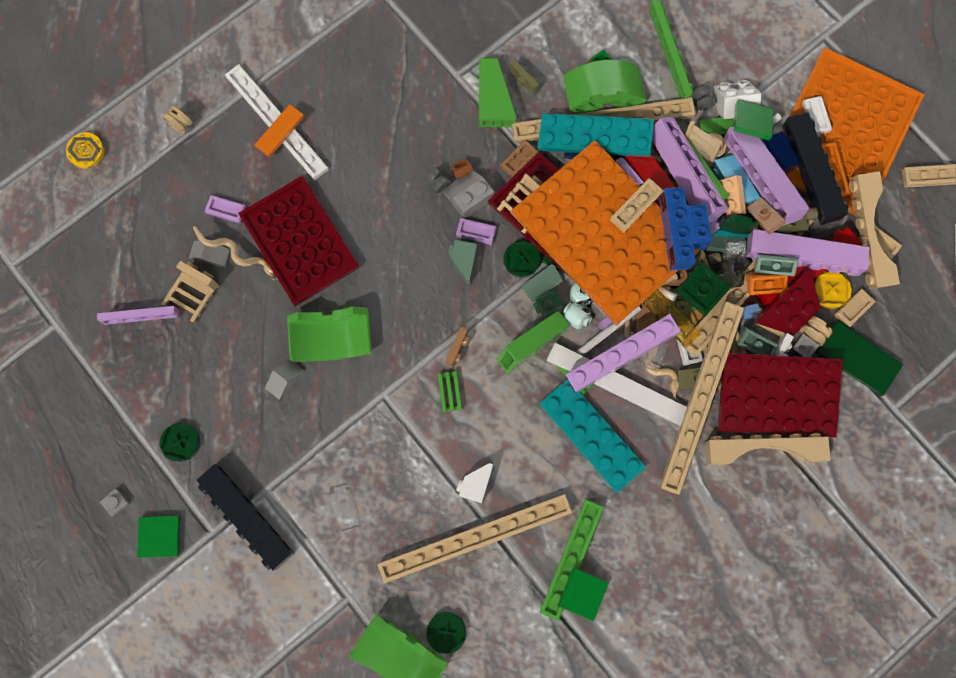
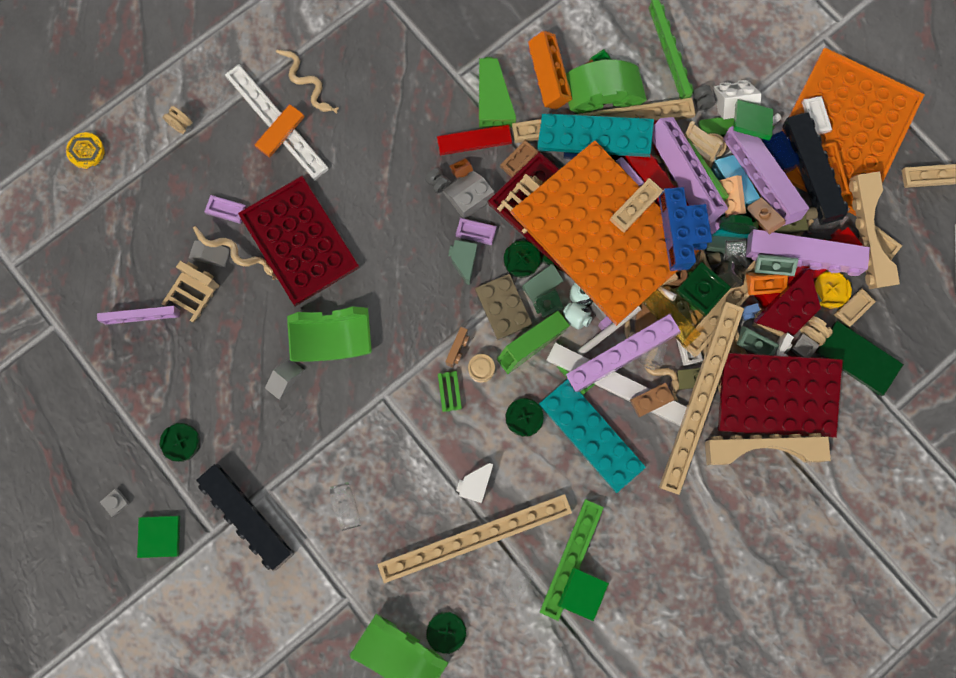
olive plate [509,59,539,96] -> none
none -> tan animal [276,50,339,114]
none -> red tile [437,125,512,156]
none -> tan wheel [468,354,495,383]
none -> dark tan plate [475,274,532,341]
none -> dark green tile [505,398,544,437]
none -> orange brick [528,31,573,110]
none -> medium nougat plate [630,383,675,417]

